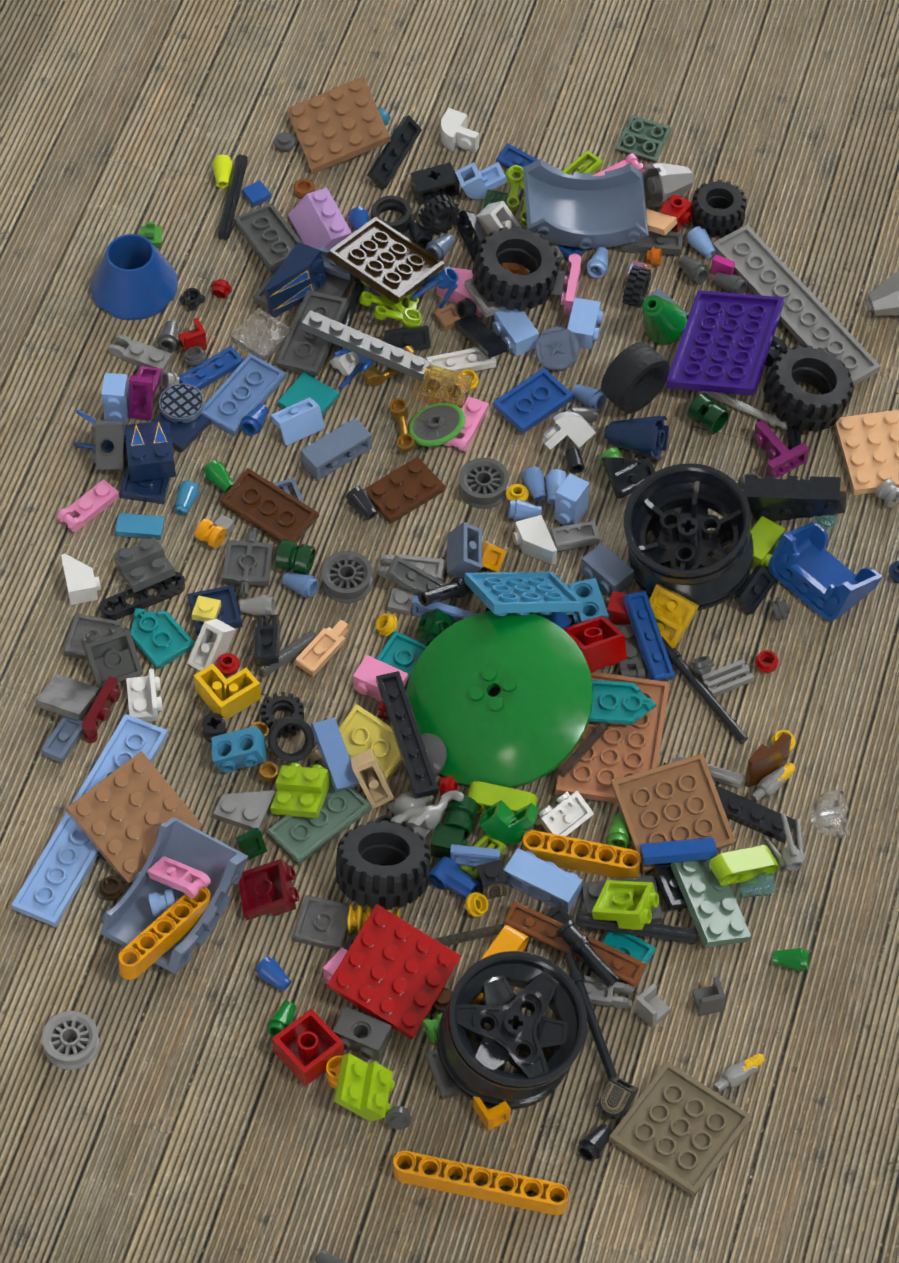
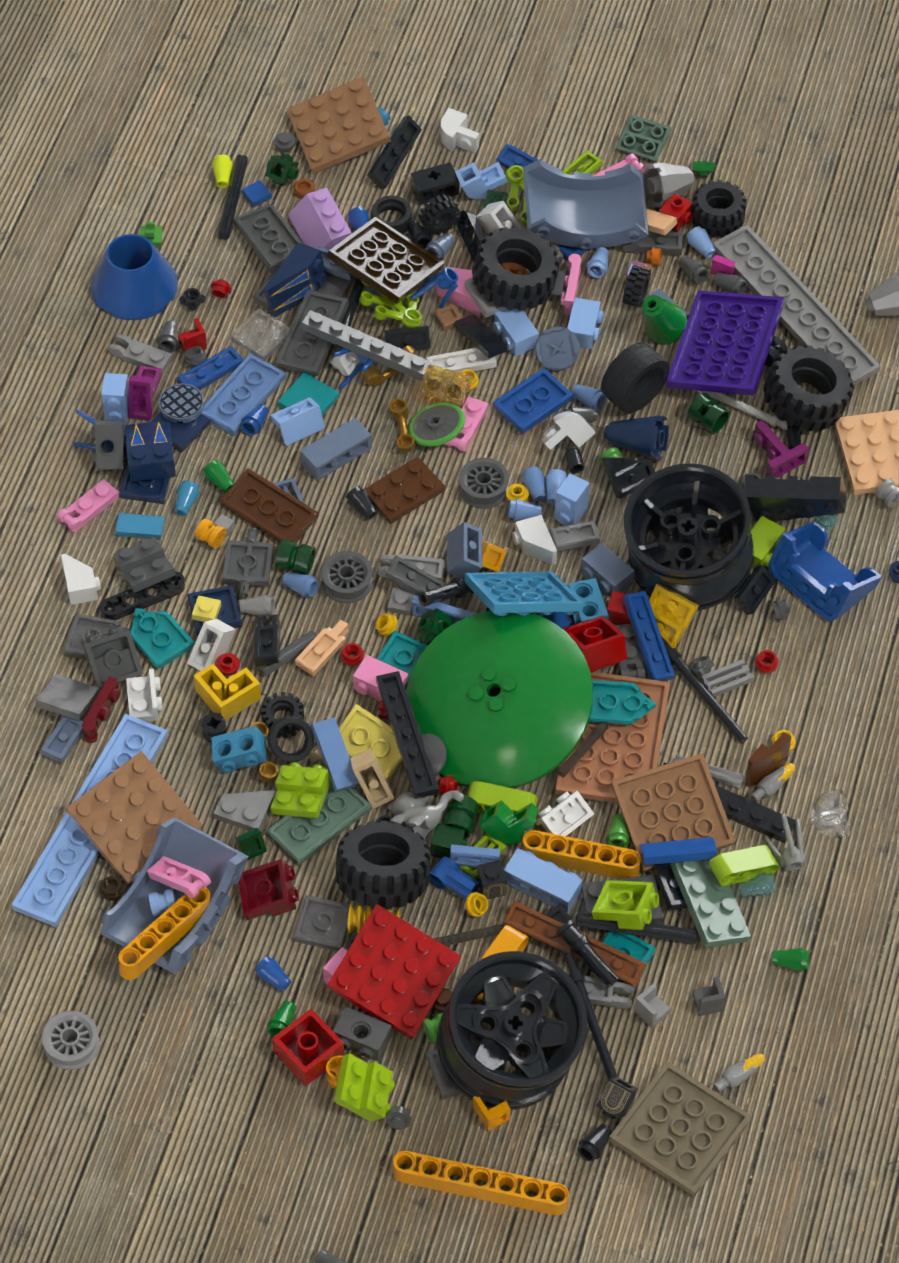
light grey plate [160,370,179,390] -> none
black plate [457,298,476,319] -> none
none -> dark green brick [265,153,299,186]
none -> red plate [341,643,364,666]
none -> green plate [692,161,715,175]

